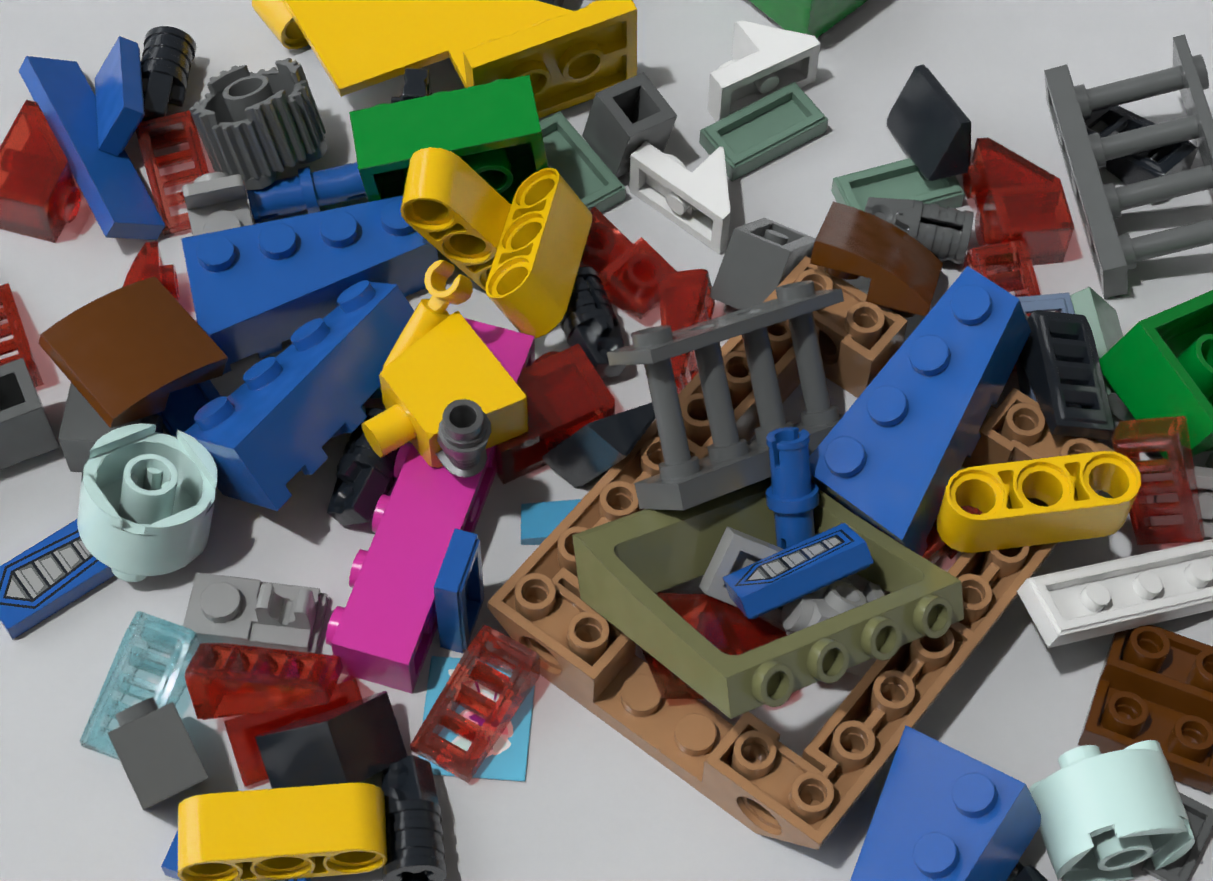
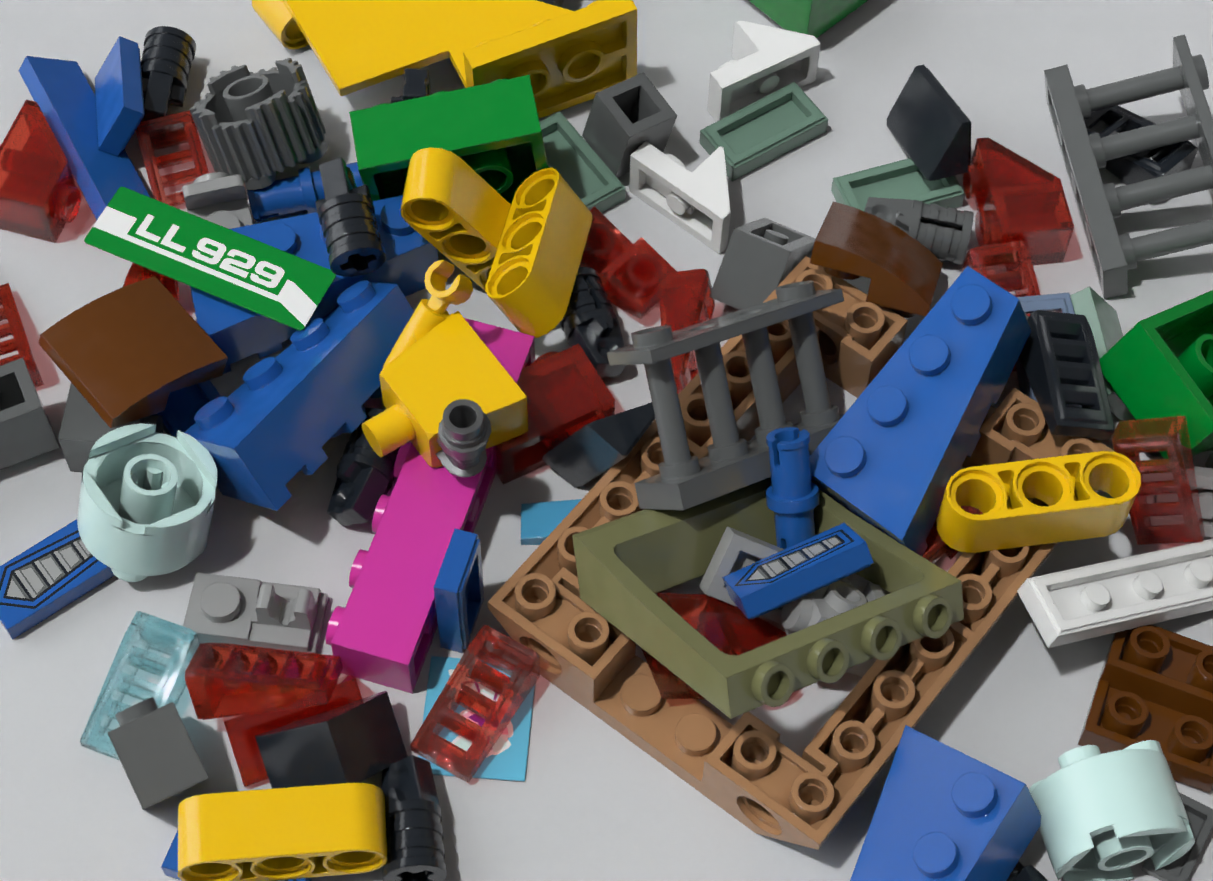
none -> green sticker [84,187,336,331]
none -> black hinge [315,157,386,277]

